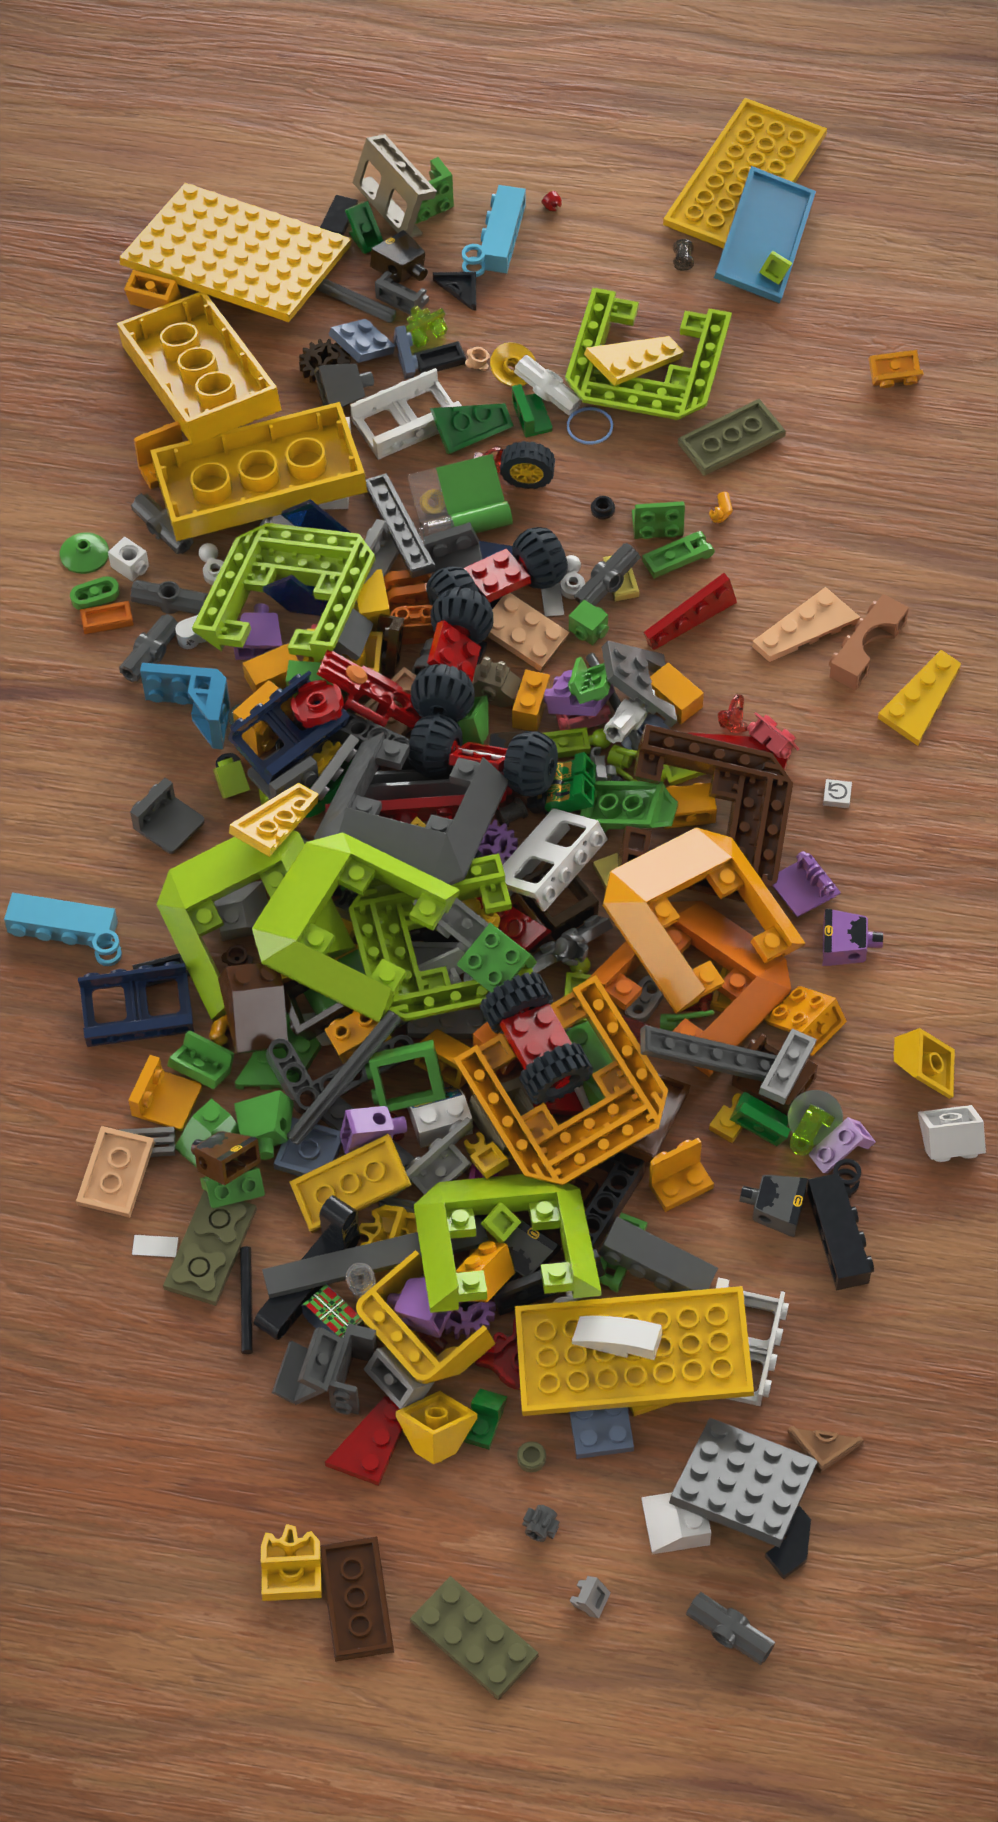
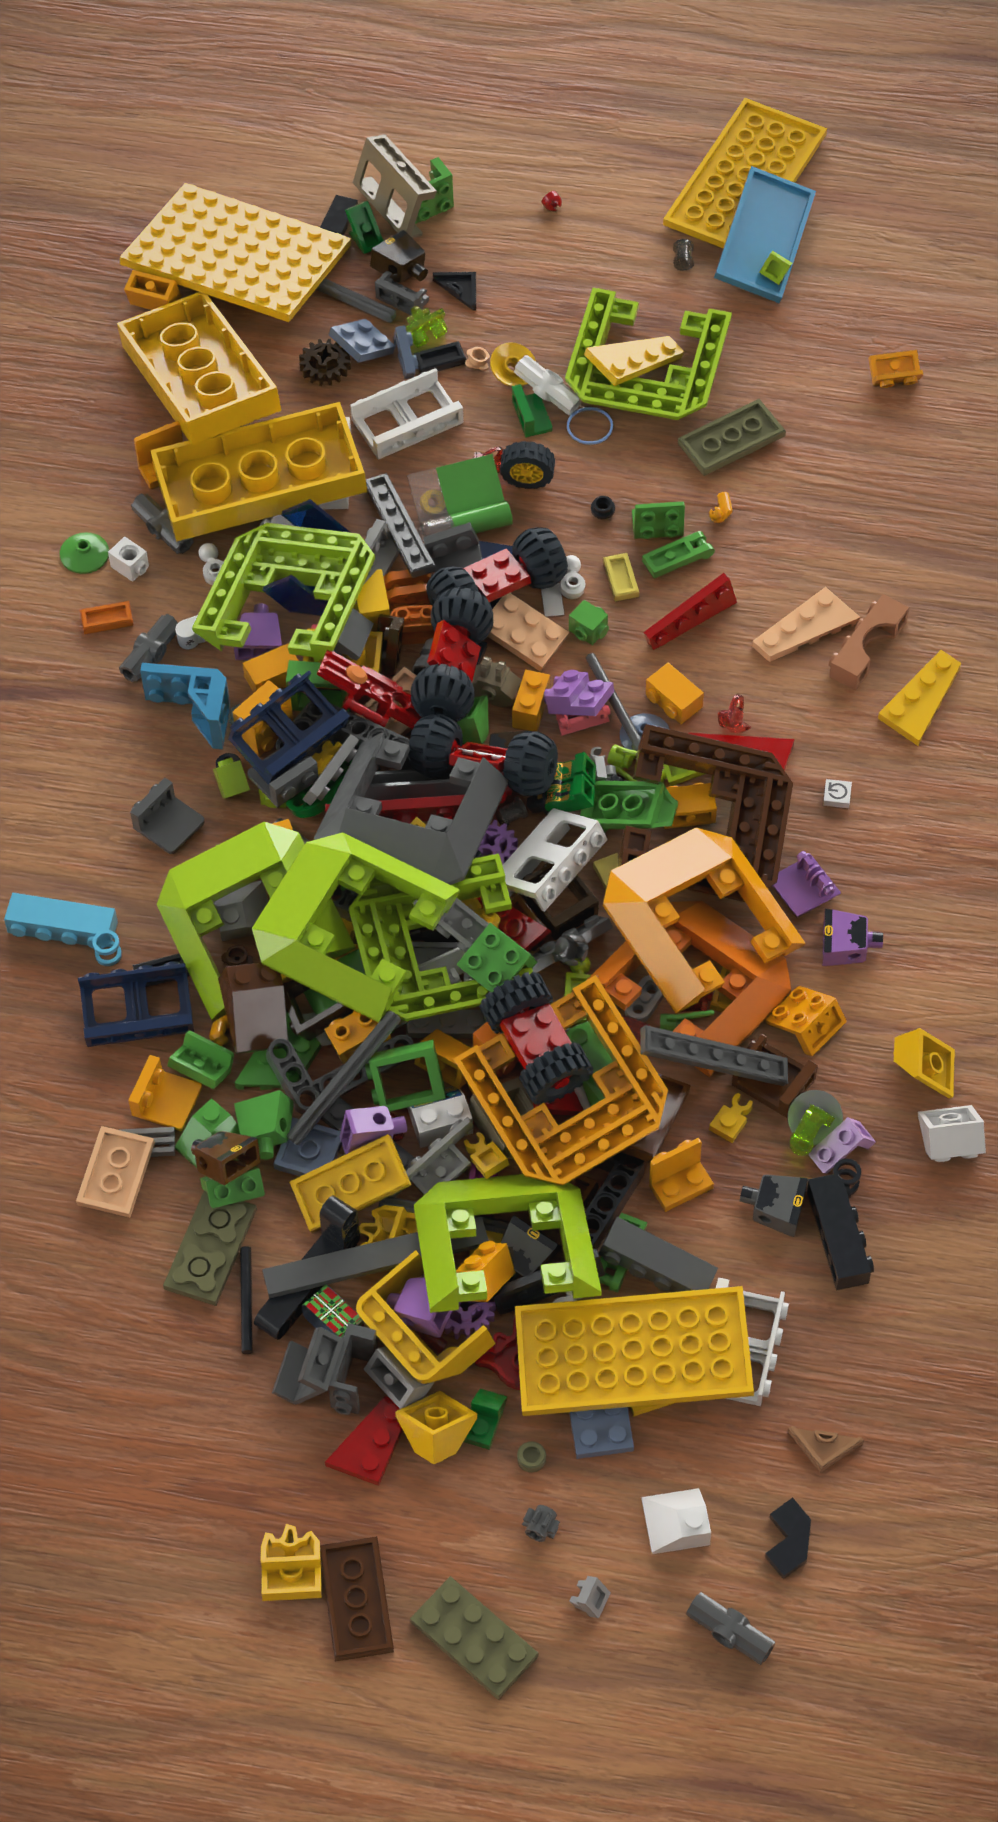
bright green plate [70,576,120,610] -> none
dark grey piece [130,580,208,614] -> none
white sticker [132,1235,178,1257] -> none
yellow wing [229,783,319,857] -> none
red plate [291,680,344,728] -> none
dark grey torso [314,364,374,408] -> none
clear axle [346,1263,376,1302] -> none
green wing [430,403,514,454] -> none
medium azure hinge [462,185,526,277] -> none
lime tile [481,1202,521,1243] -> none
lime plate [542,727,611,758] -> none
bright green bracket [568,657,611,704] -> none
white slope [572,1316,662,1360] -> none
dark grey piece [574,543,641,606] -> none
dark grey wing [601,641,677,727] -> none
white piece [603,689,656,743] -> none
plate [669,1418,817,1548] -> none
green panel [730,1092,791,1147] -> none
coral hinge [747,712,799,759] -> none
light grey plate [759,1029,817,1105] -> none

